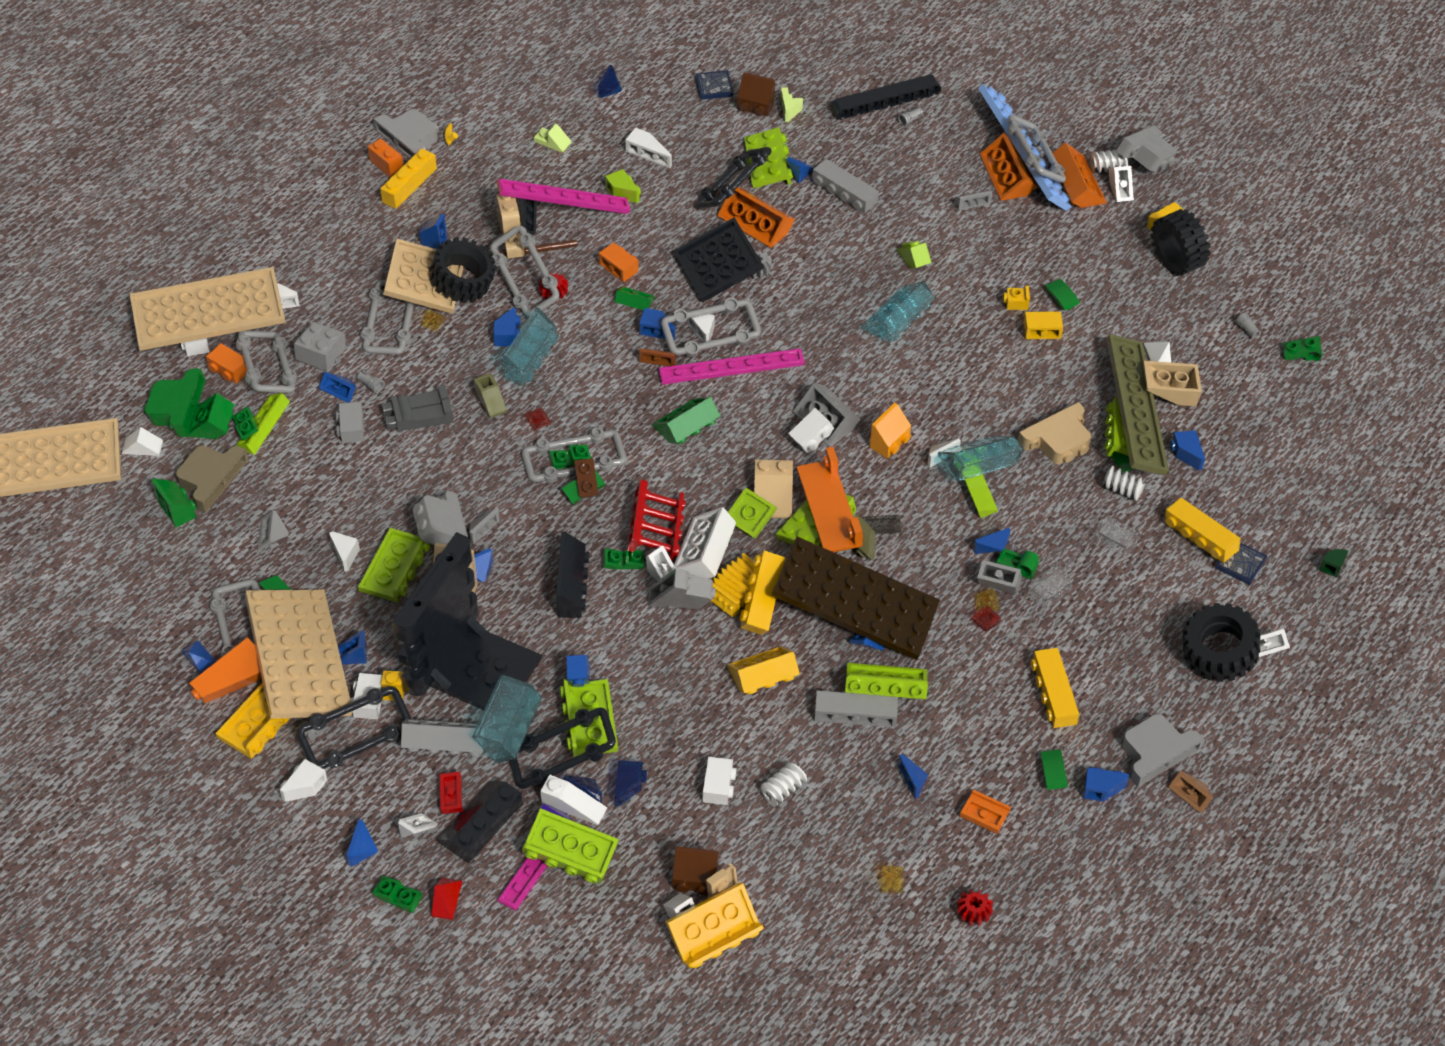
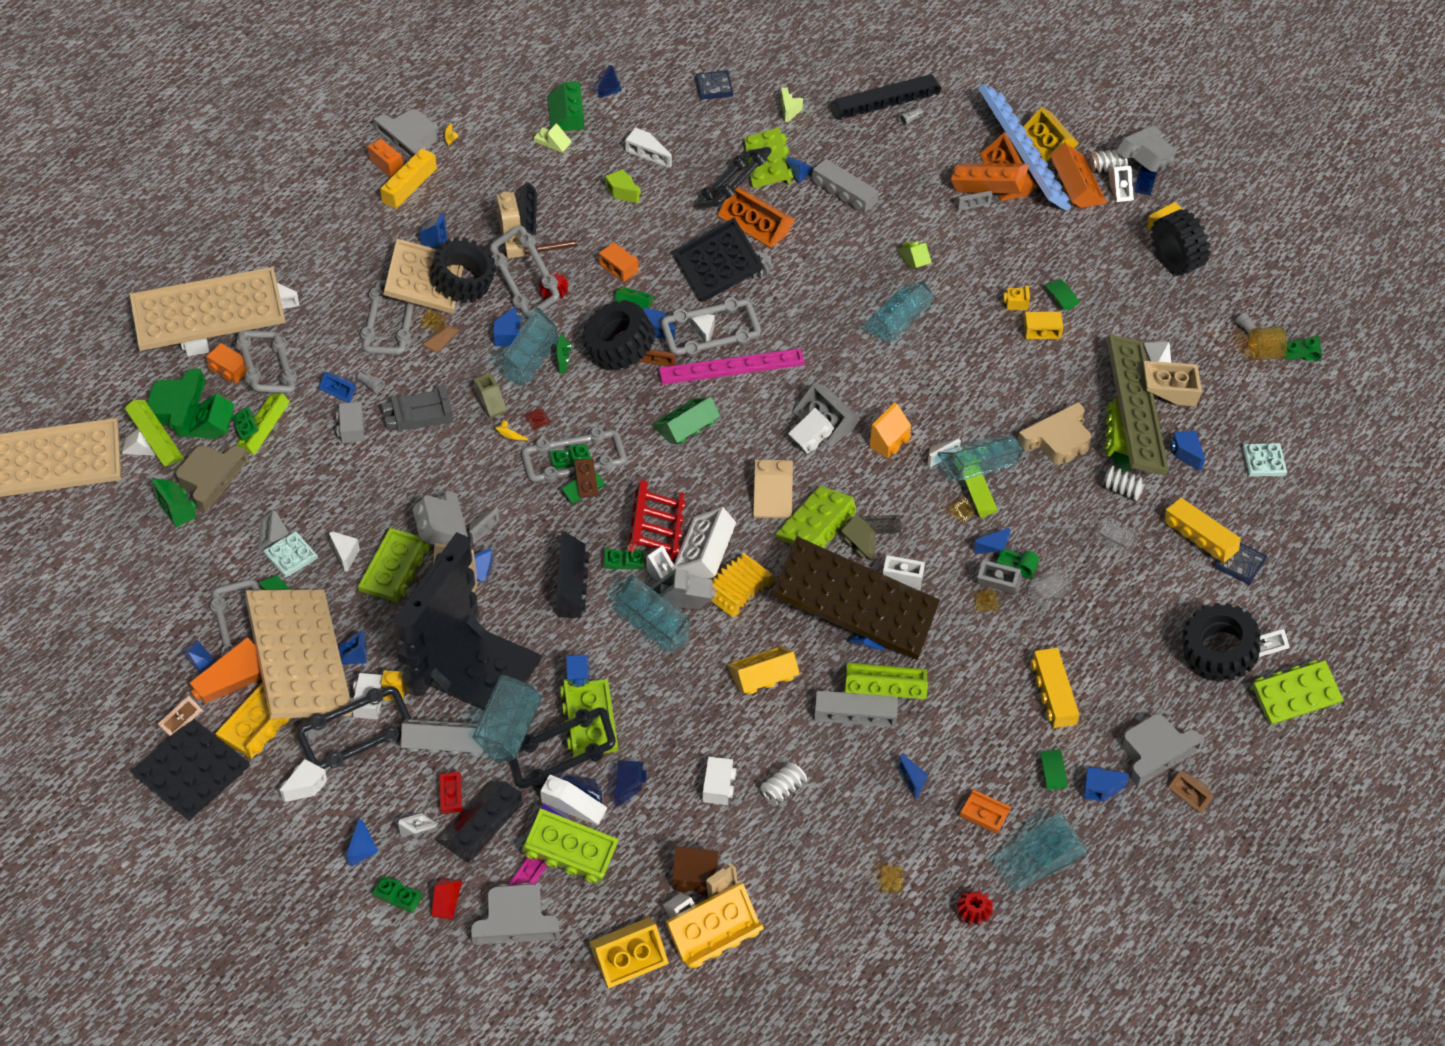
light grey brick [294,322,346,371] -> none
dark pink tile [497,179,630,214] -> none
lime plate [728,488,777,539] -> none
reddish brown slope [737,72,775,116] -> none
yellow brick [740,550,786,635] -> none
orange bracket [797,446,863,552] -> none
clear red plate [973,606,1001,633] -> none
light grey bar [1007,115,1066,183] -> none
dark green brick [1319,549,1348,578] -> none
none -> lime slope [125,399,184,466]
none -> black plate [131,719,250,821]
none -> medium nougat slope [158,695,203,736]
none -> light aqua tile [263,531,318,578]
none -> medium nougat slope [423,322,459,353]
none -> light grey brick [471,883,560,945]
none -> yellow bar [495,420,528,441]
none -> green slope [548,81,584,131]
none -> green slope [557,334,571,374]
none -> black tyre [582,300,655,370]
none -> yellow slope [589,917,669,989]
none -> clear light blue slope [616,574,689,654]
none -> white brick [883,555,925,591]
none -> clear yellow slope [947,497,976,523]
none -> orange slope [951,163,1029,194]
none -> clear light blue slope [991,812,1089,892]
none -> yellow slope [1023,106,1079,163]
none -> clear blue slope [1134,165,1157,196]
none -> light aqua tile [1242,443,1287,477]
none -> clear yellow piece [1248,326,1287,361]
none -> lime bracket [1249,660,1344,726]

